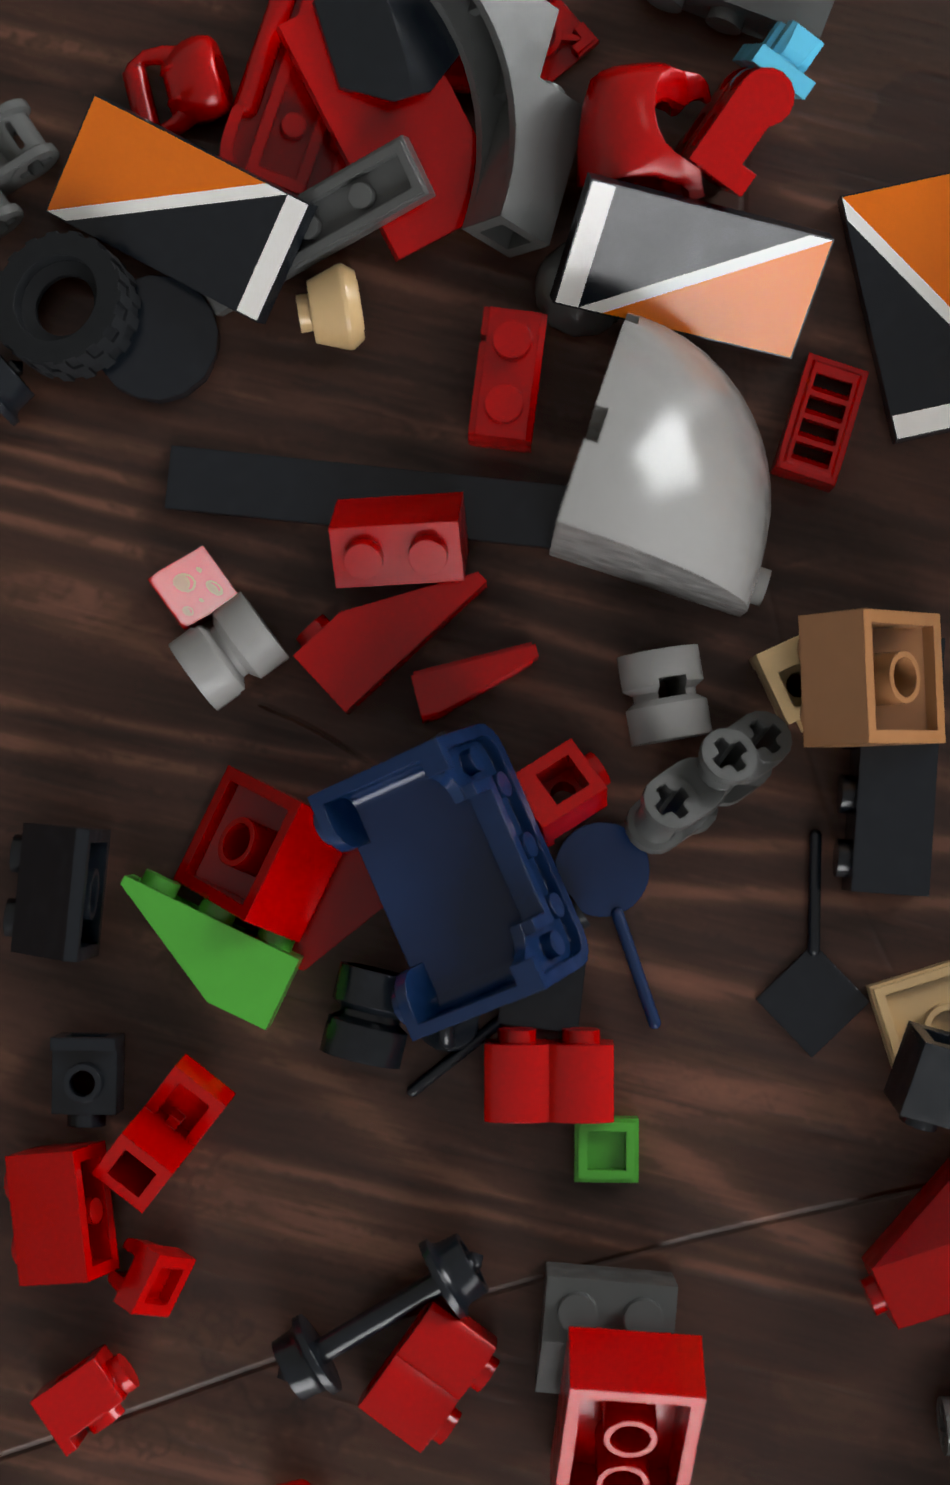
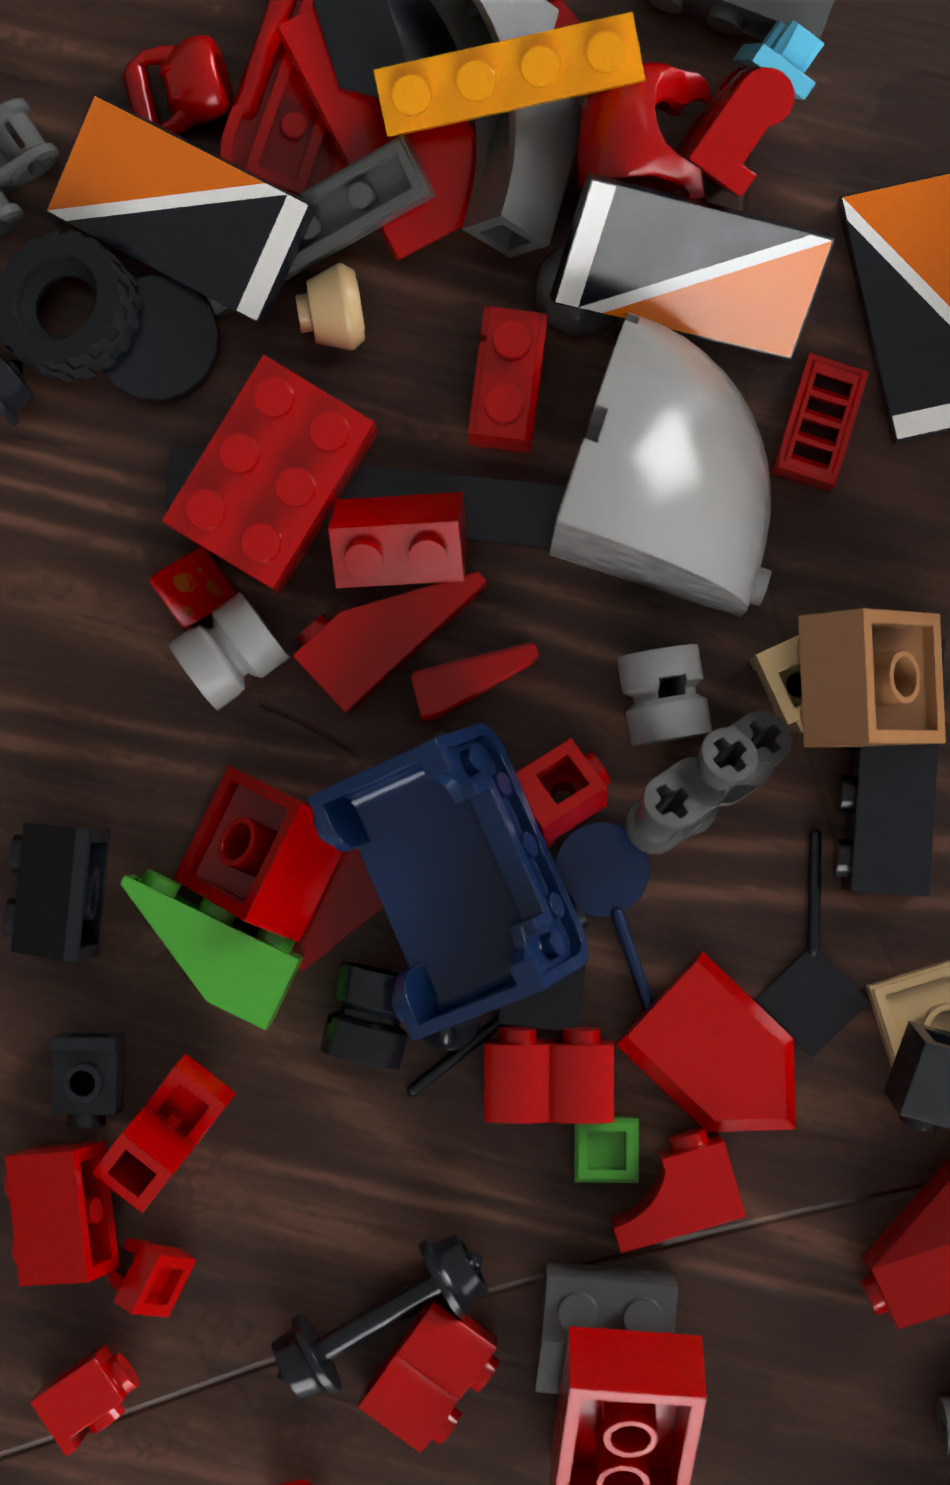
none -> red brick [162,354,379,595]
none -> light orange plate [374,12,645,138]
none -> red arch [610,1128,746,1253]
none -> red tile [614,951,796,1132]

